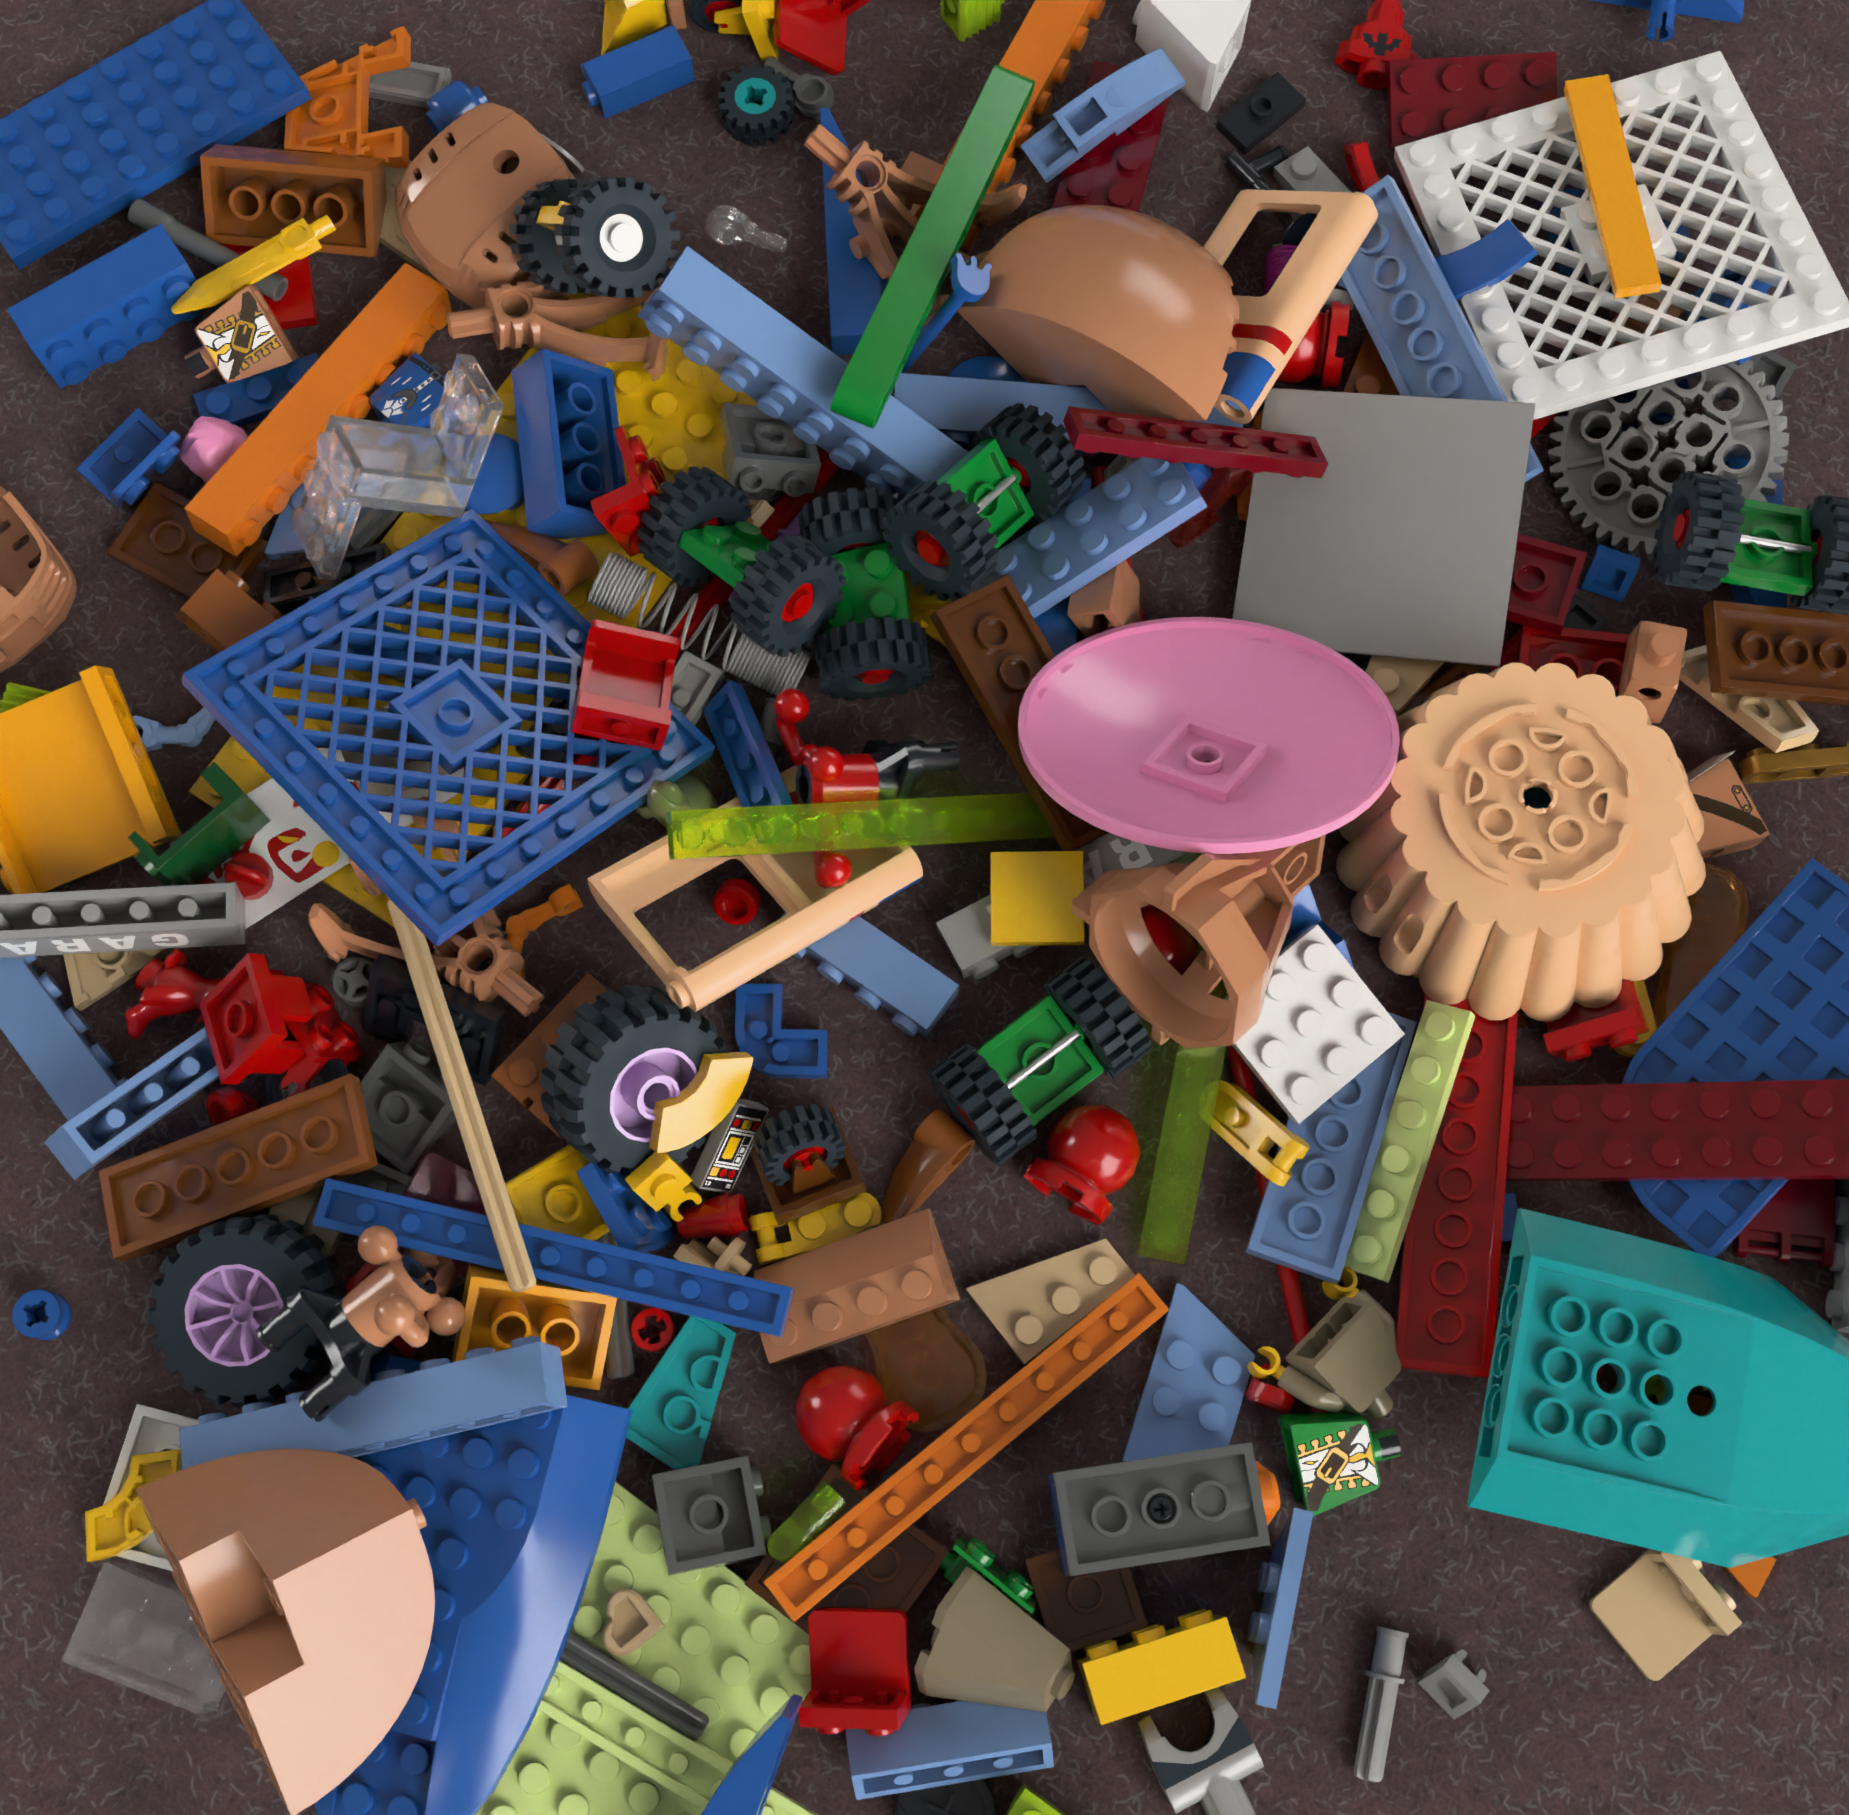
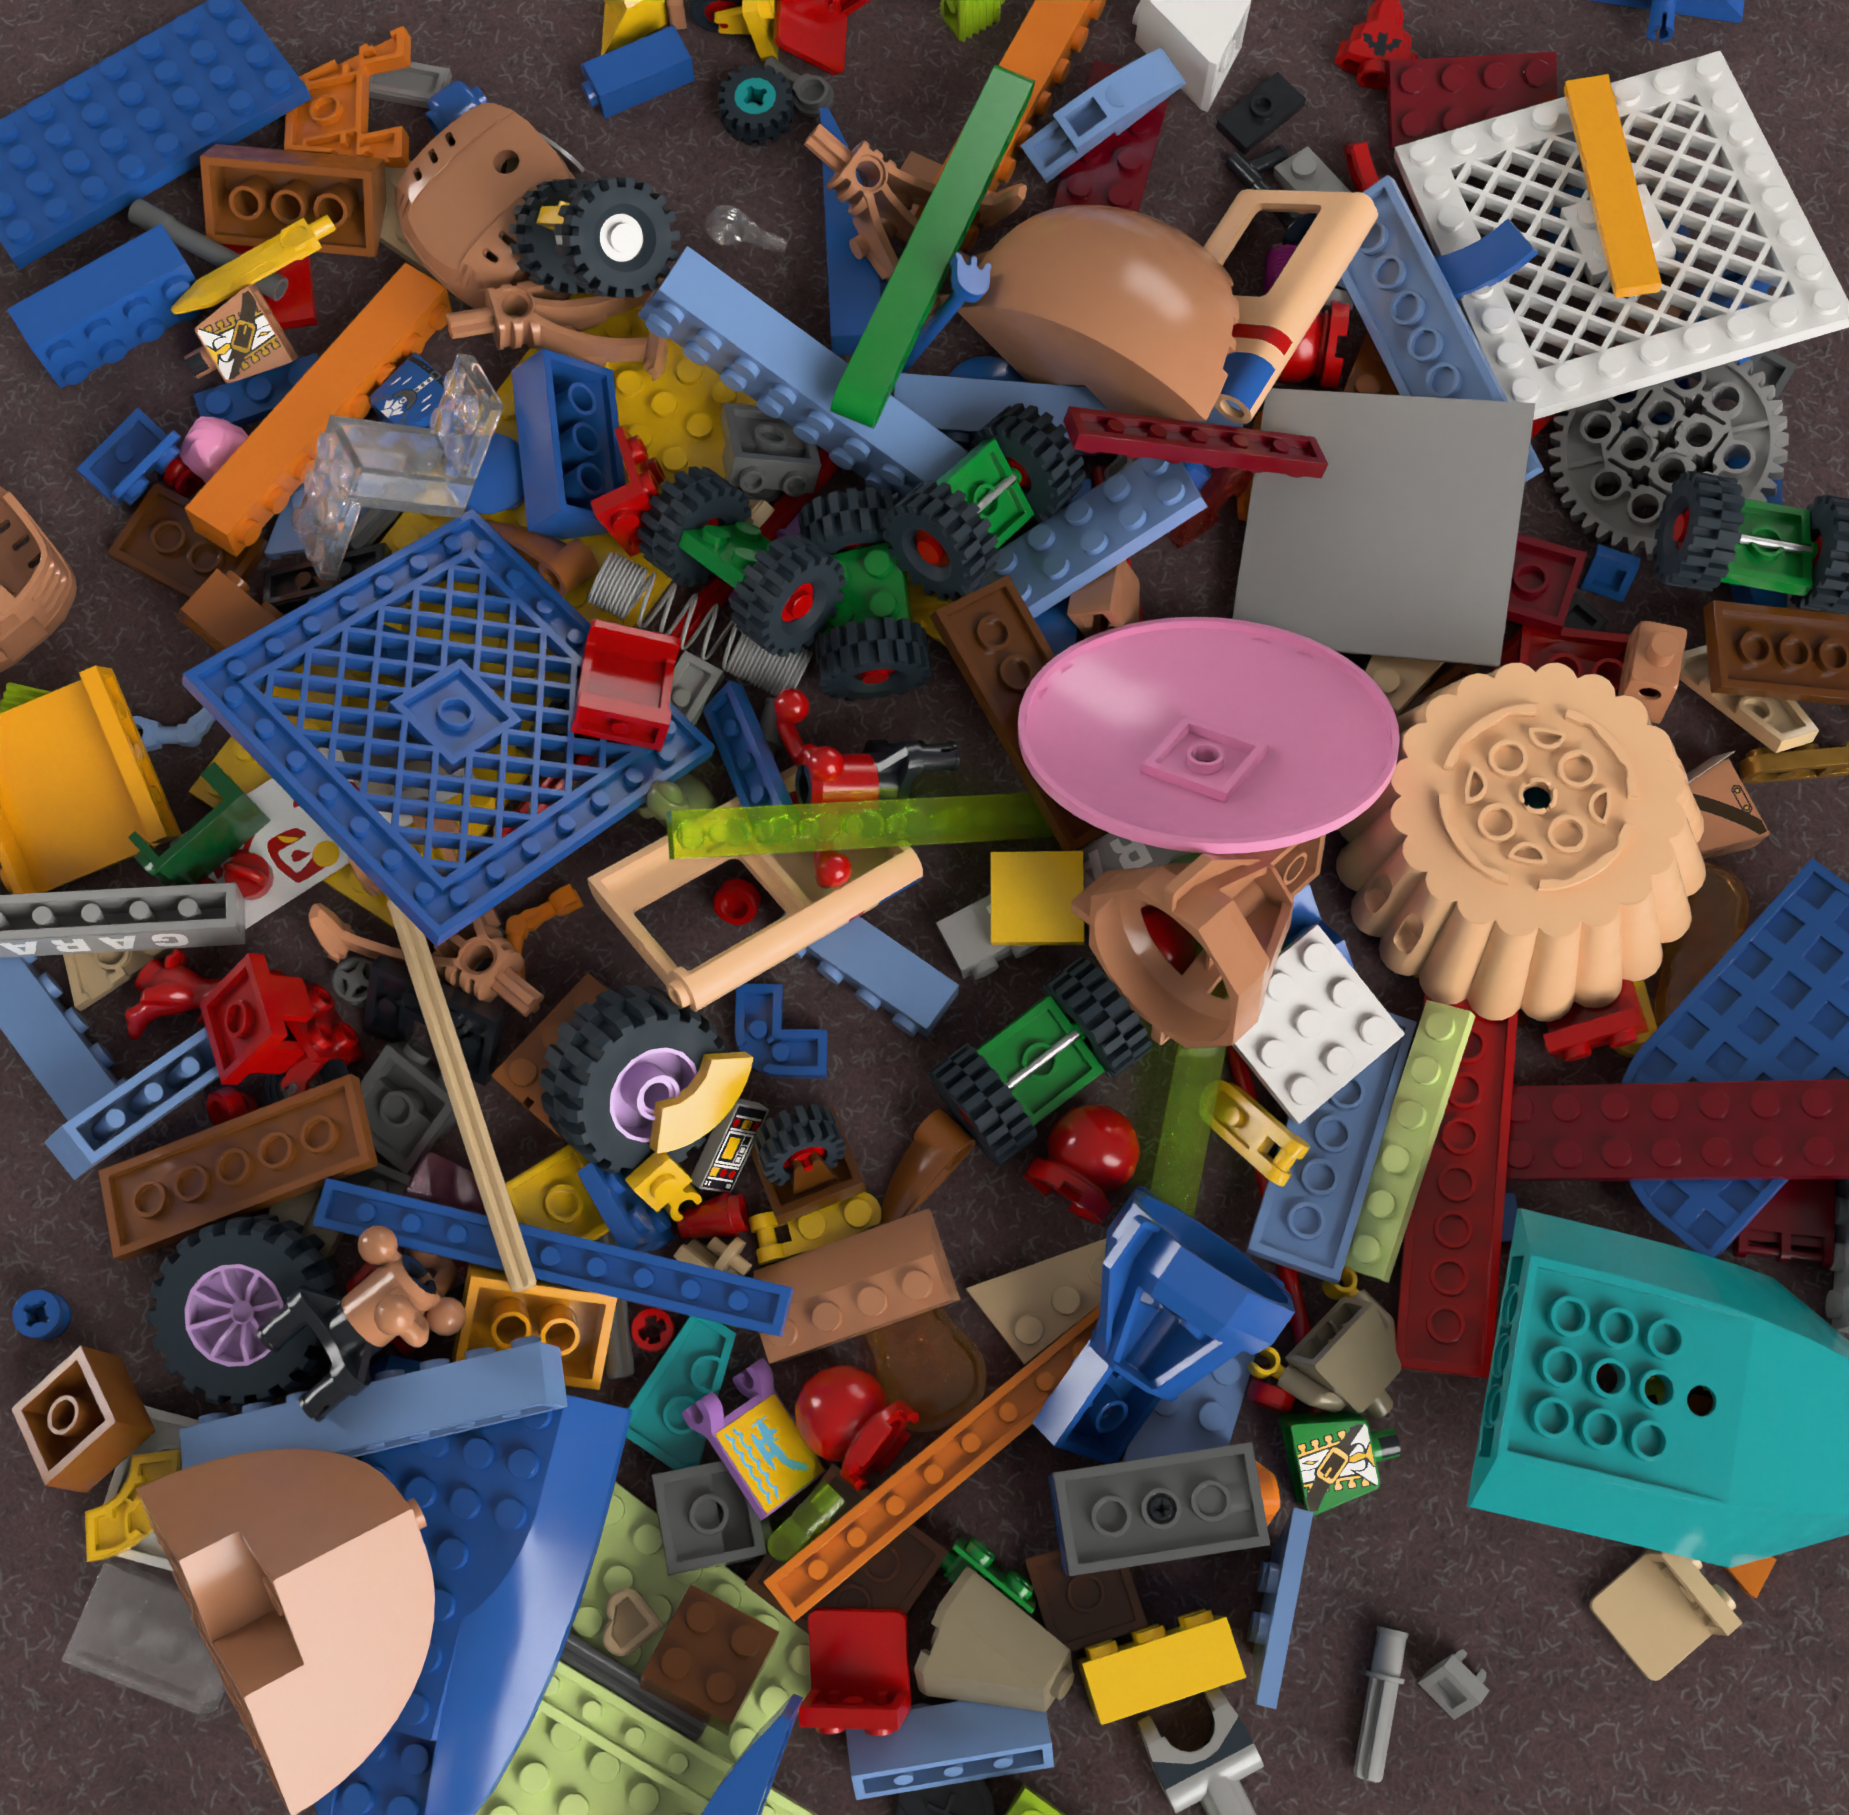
none -> dark orange brick [11,1346,156,1494]
none -> red bush [164,456,205,497]
none -> reddish brown brick [640,1584,779,1736]
none -> flag [681,1358,827,1520]
none -> blue plate [1032,1186,1295,1464]

